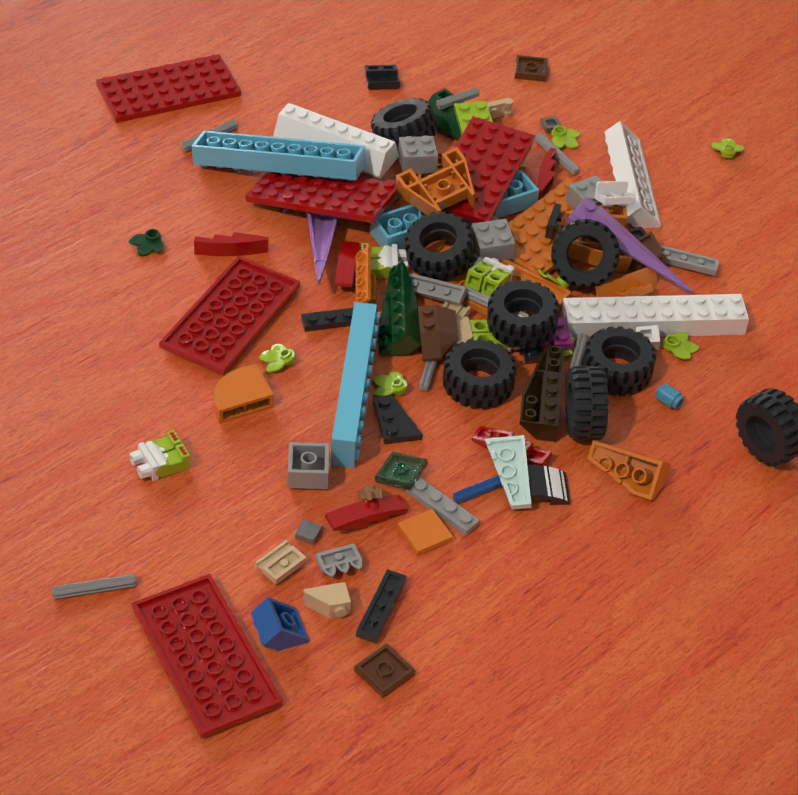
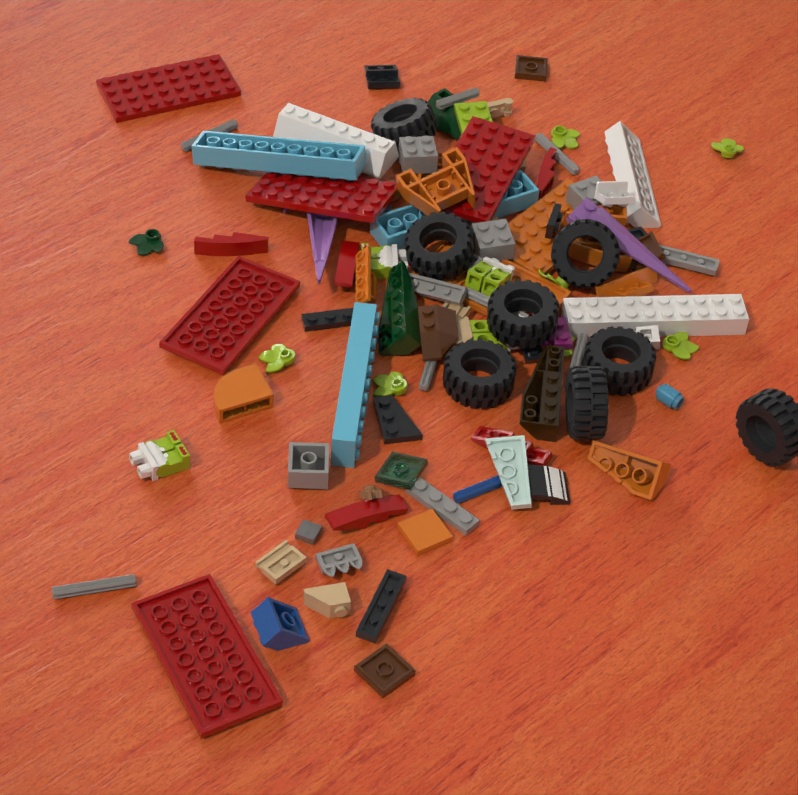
flat silver tile [540,116,561,134] -> none

